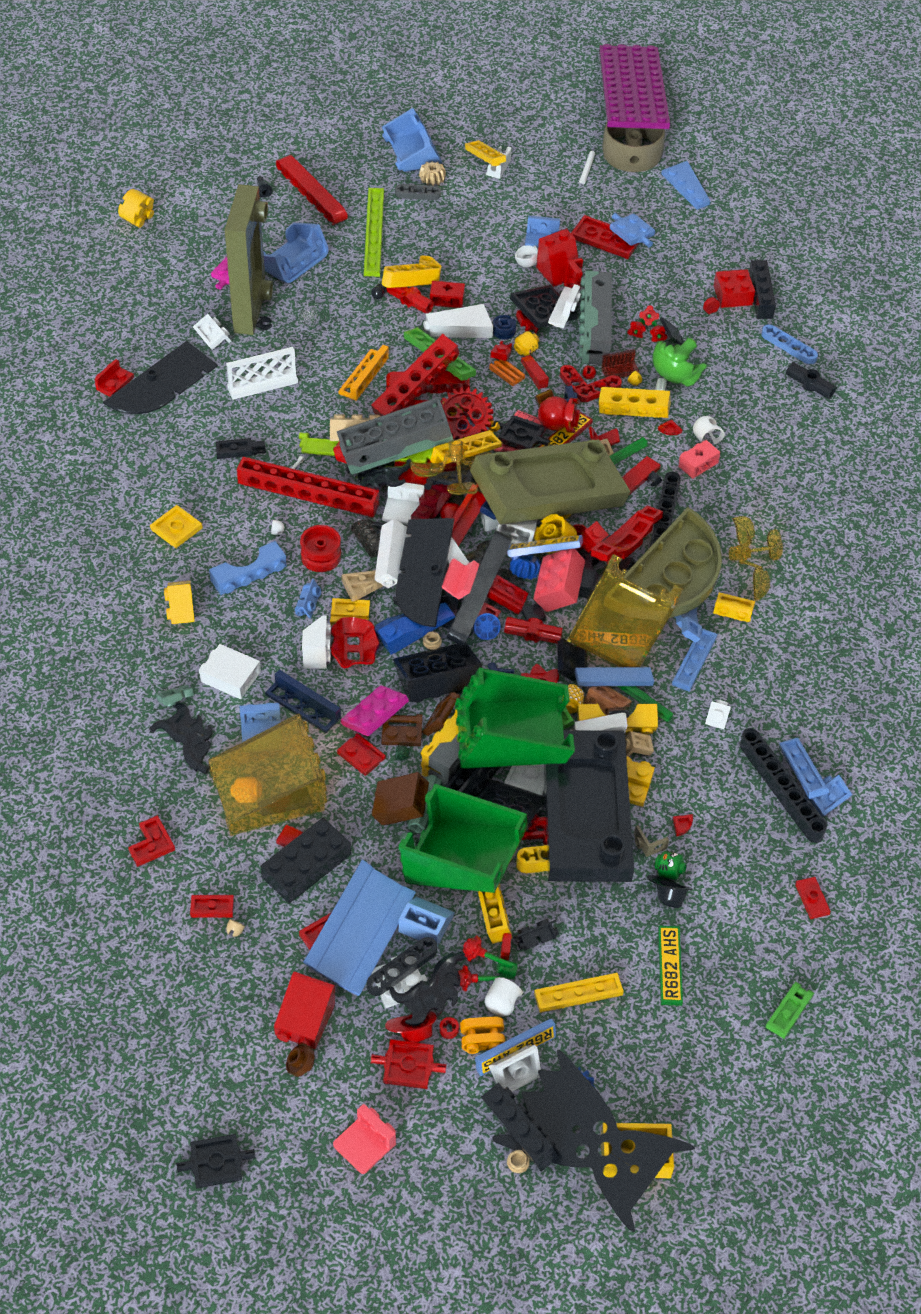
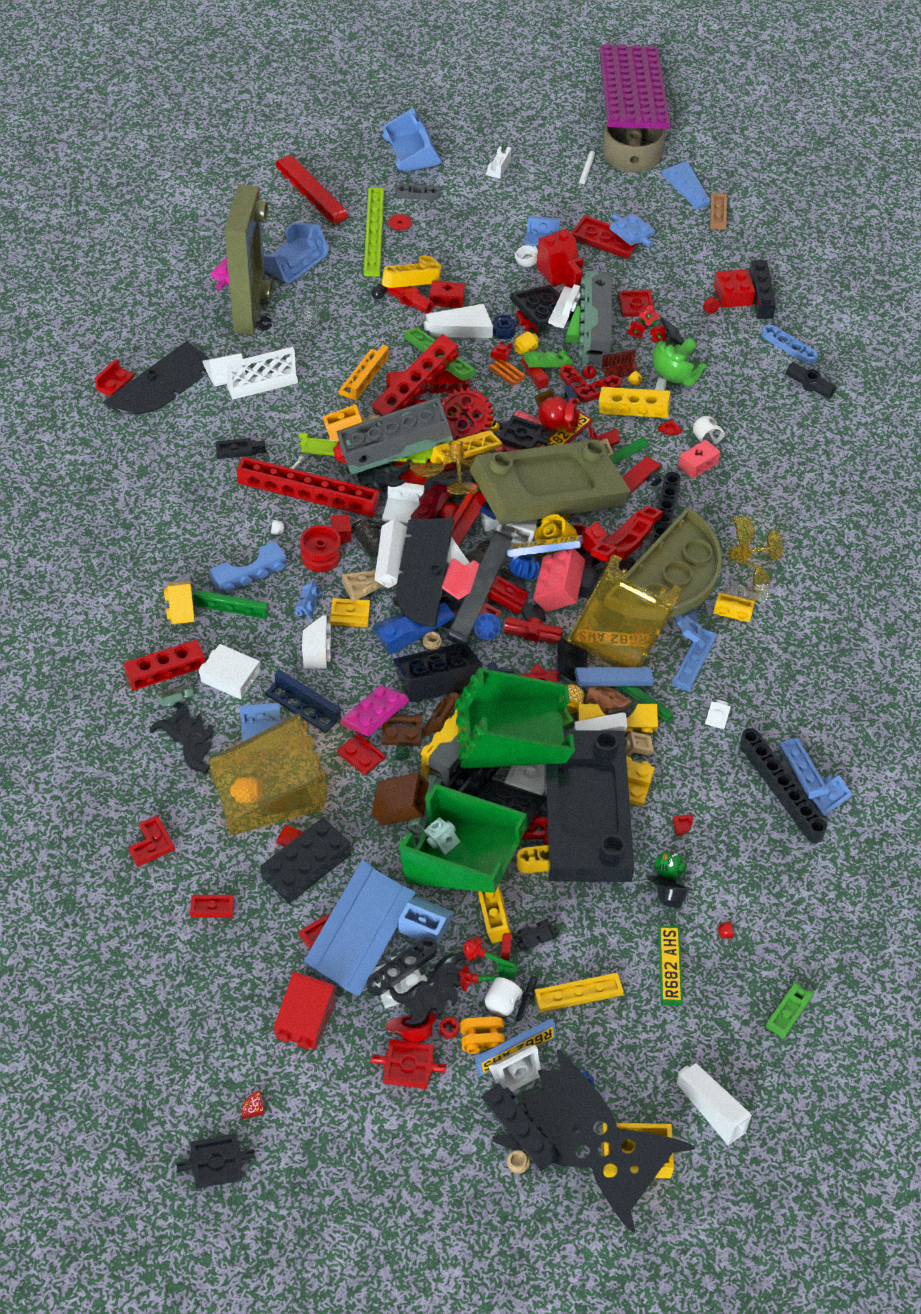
yellow brick [118,189,154,228] -> none
yellow plate [150,505,203,548] -> none
white bracket [193,314,231,350] -> none
tan hinge [226,919,245,937] -> none
black cone [257,176,273,198] -> none
reddish brown plate [286,1043,315,1077] -> none
red piece [330,617,380,669] -> none
coral bracket [333,1104,396,1174] -> none
tan gear [419,161,446,186] -> none
yellow plate [465,140,506,166] -> none
dark tan bracket [634,825,669,857] -> none
red plate [795,877,831,919] -> none
none -> red brick [123,640,205,691]
none -> green tile [193,589,269,619]
none -> white slope [203,353,246,387]
none -> red tile [242,1091,265,1119]
none -> light orange brick [323,404,363,441]
none -> red brick [331,514,352,544]
none -> red piece [388,214,412,231]
none -> light aqua brick [424,817,460,855]
none -> black piece [516,976,538,1022]
none -> bright green plate [523,350,573,368]
none -> bright green slope [565,306,581,343]
none -> red tile [618,290,655,317]
none -> white slope [676,1063,752,1145]
none -> medium nougat plate [710,193,727,230]
none -> red hinge [718,921,734,939]
none -> clear piece [723,582,770,605]

